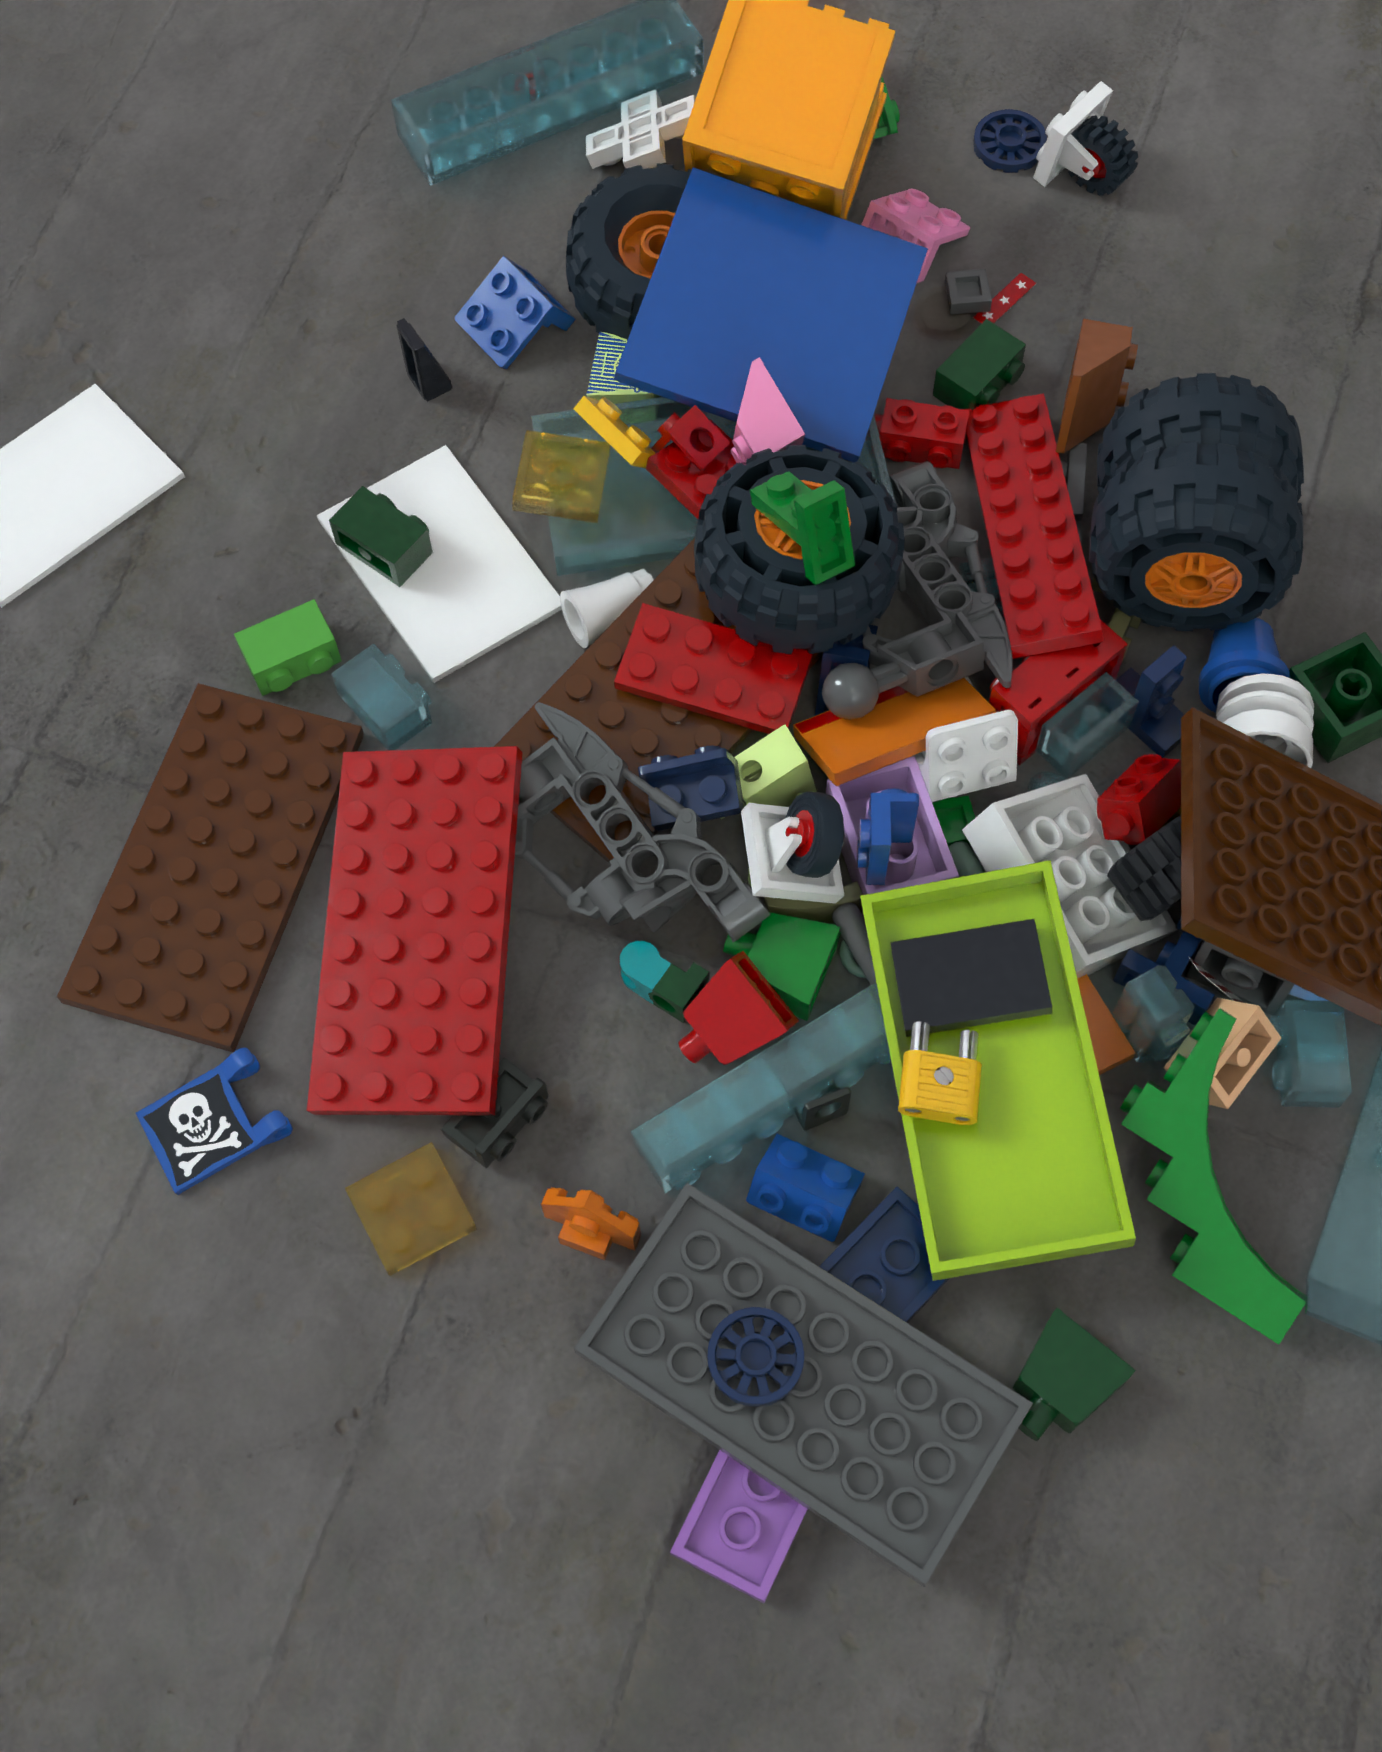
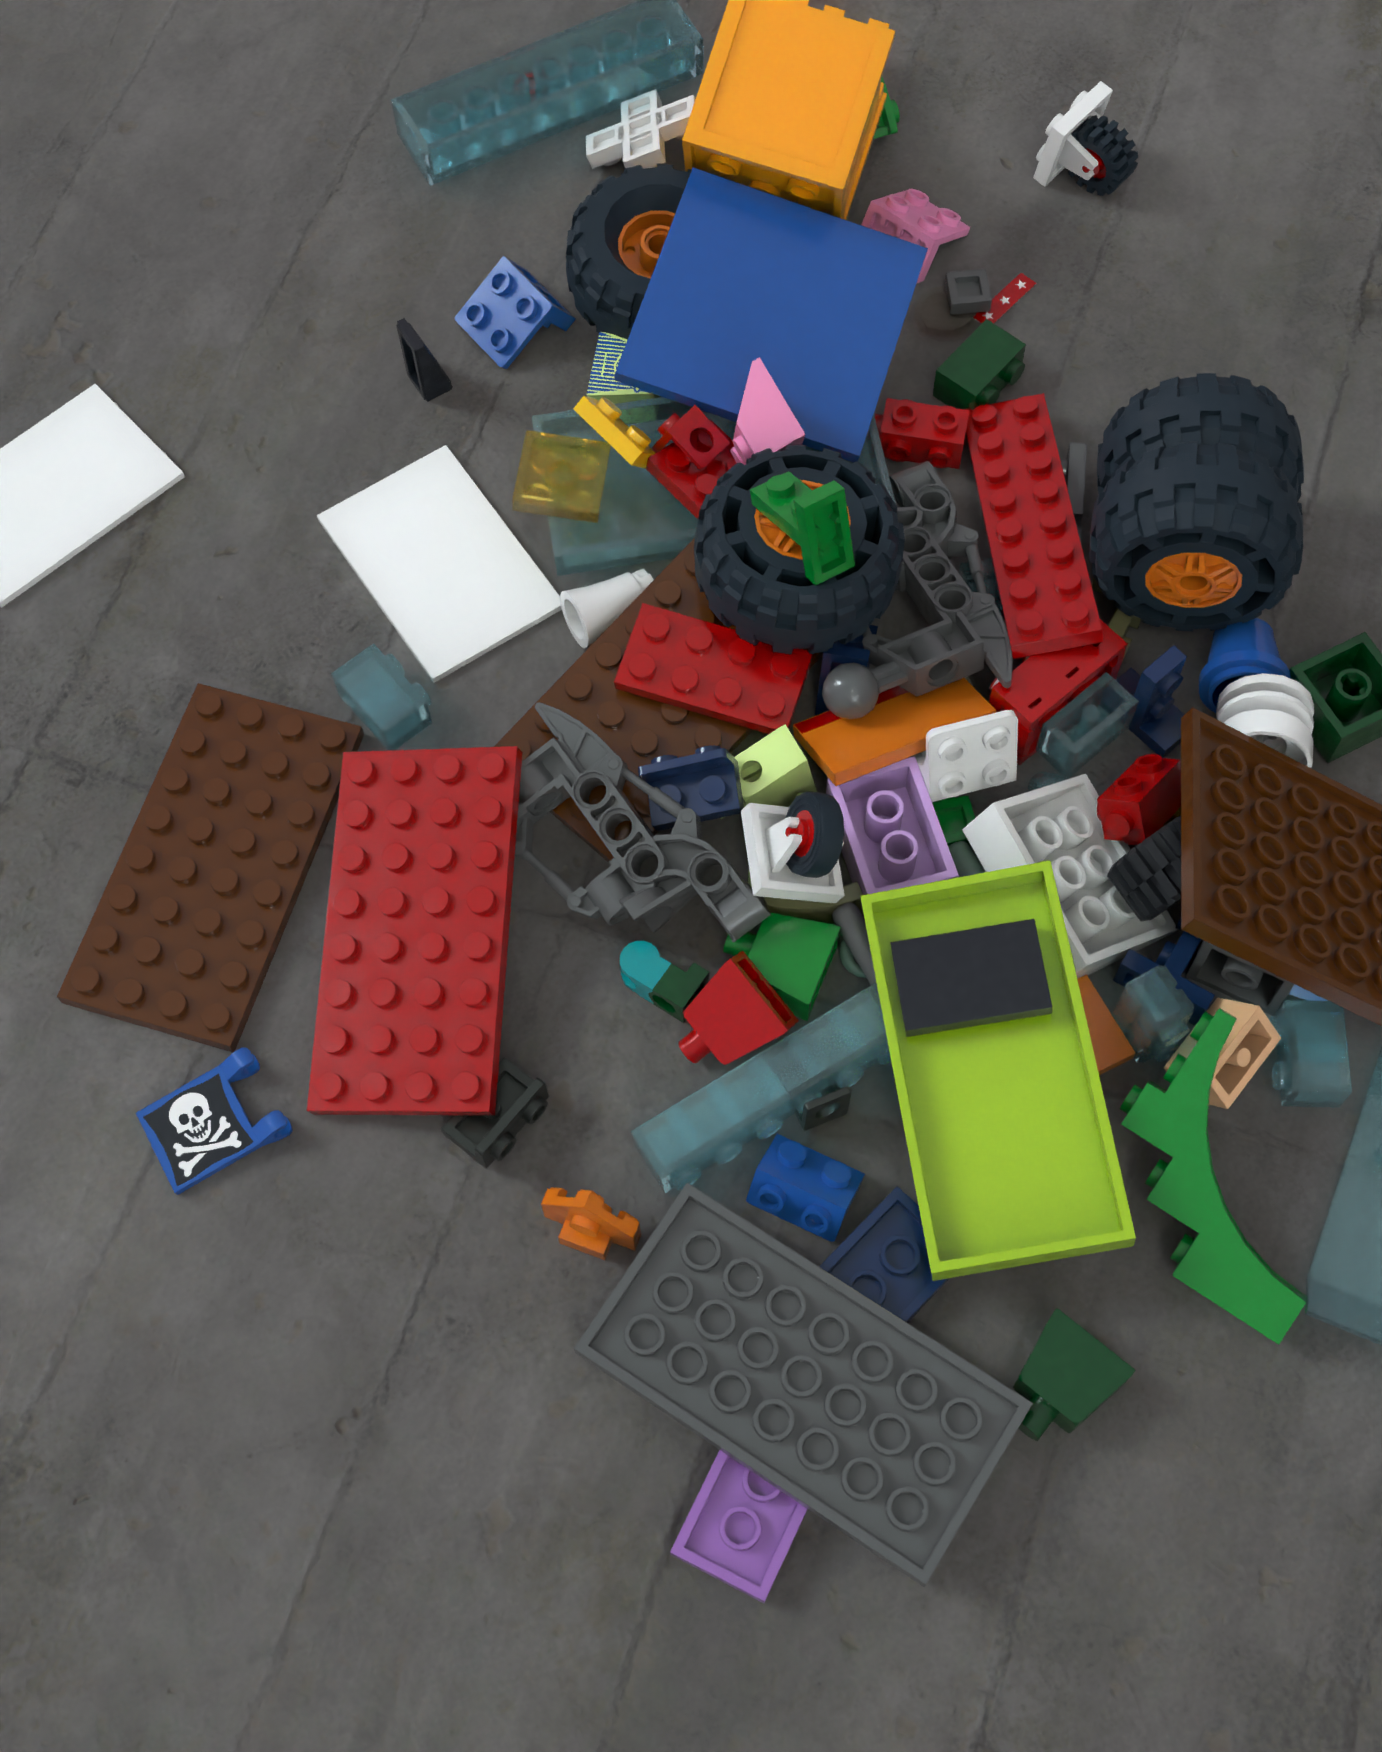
bright green brick [234,599,342,696] -> none
dark green brick [329,486,433,587] -> none
clear yellow plate [345,1142,477,1276] -> none
dark blue wheel [707,1307,804,1406] -> none
blue bracket [857,788,919,885] -> none
yellow piece [898,1021,982,1125] -> none
dark blue wheel [973,109,1047,173] -> none
dark orange slope [1056,319,1138,454] -> none
sticker [1189,957,1244,1003] -> none

